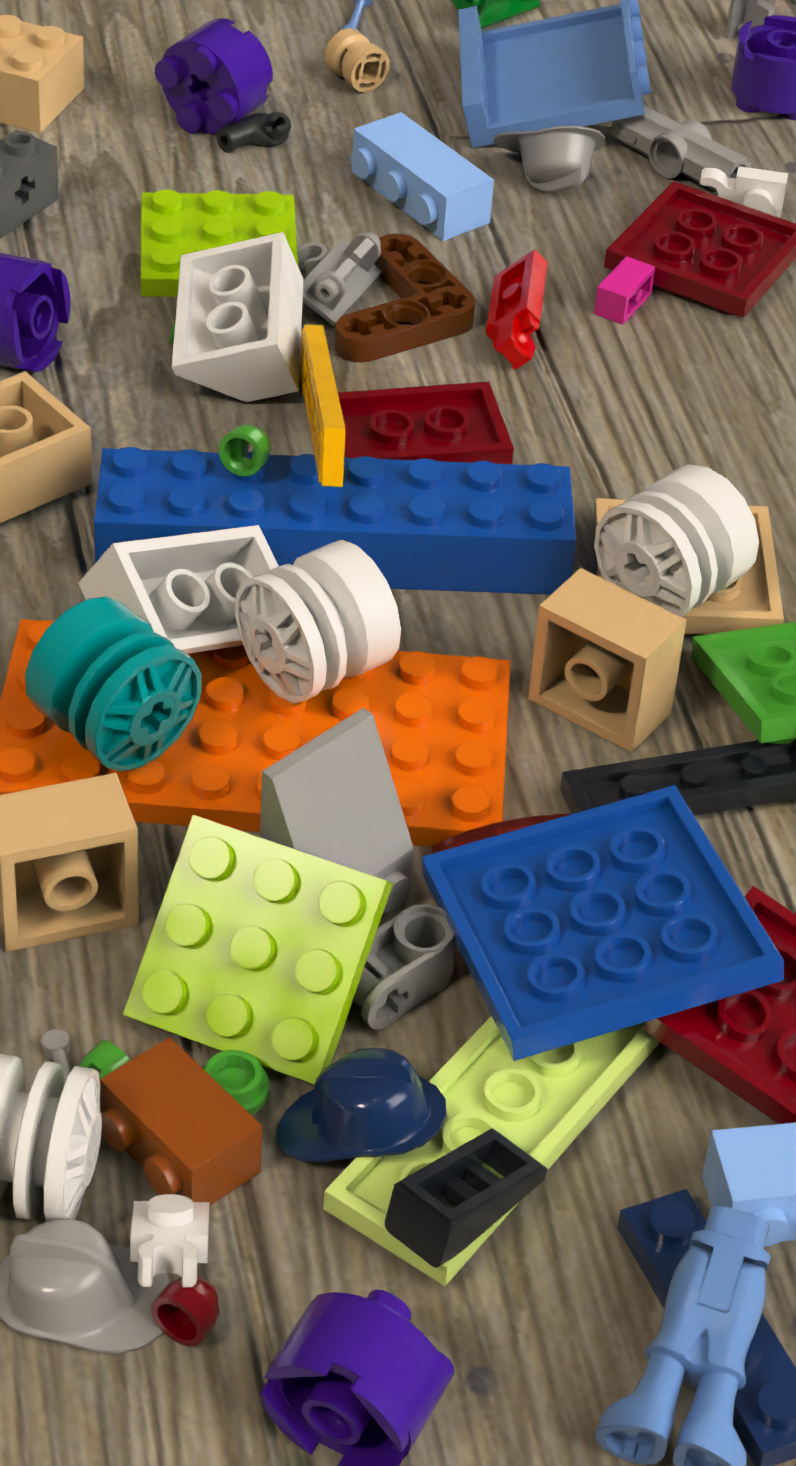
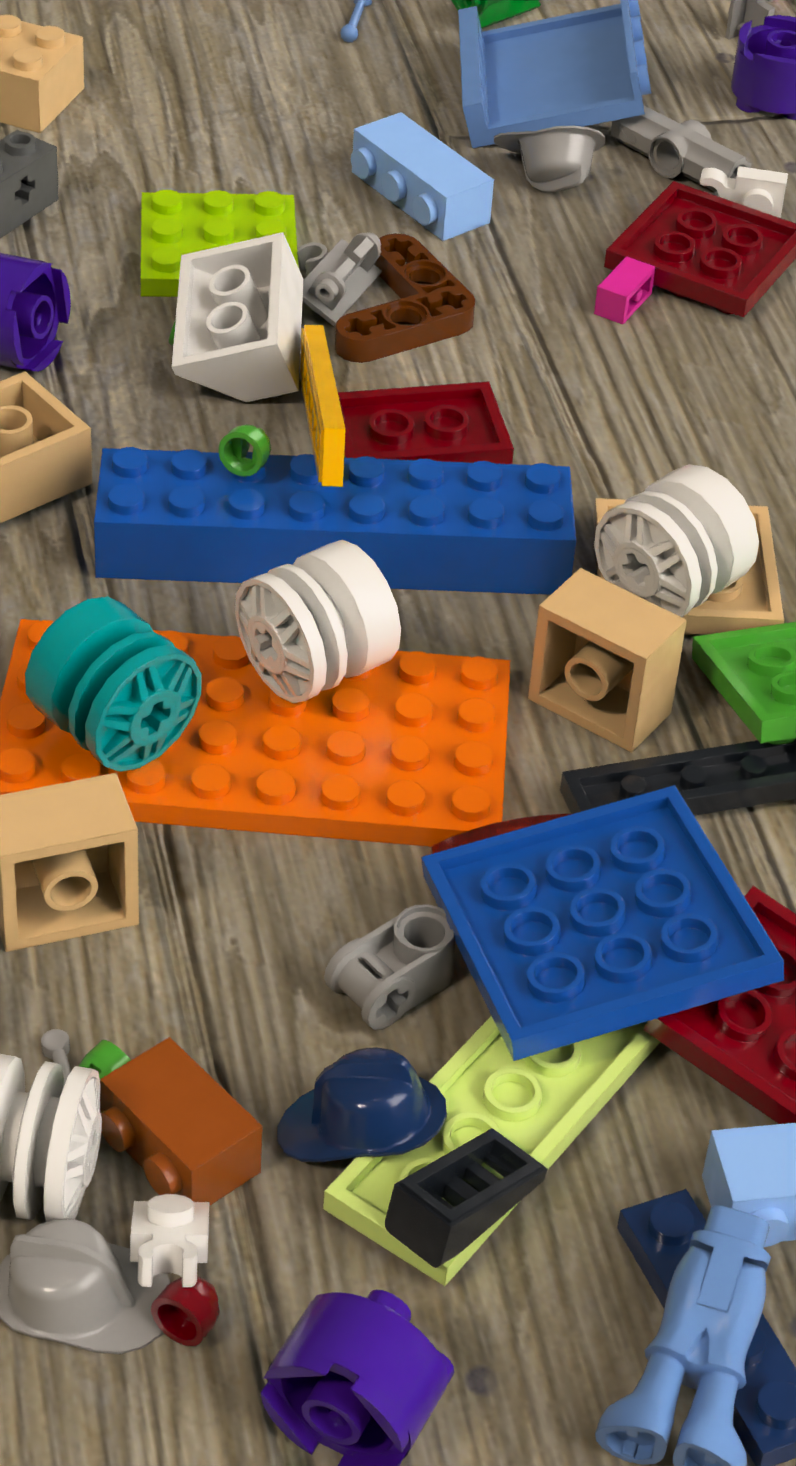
white slope [78,525,278,654] -> none
lime plate [123,815,393,1085] -> none
dark purple brick [155,18,273,134] -> none
bright green plate [203,1050,269,1115] -> none
pearl dark grey arm [216,111,292,152] -> none
light grey slope [260,708,414,913] -> none
tan wheel [324,28,390,93] -> none
red hinge [486,249,548,370] -> none

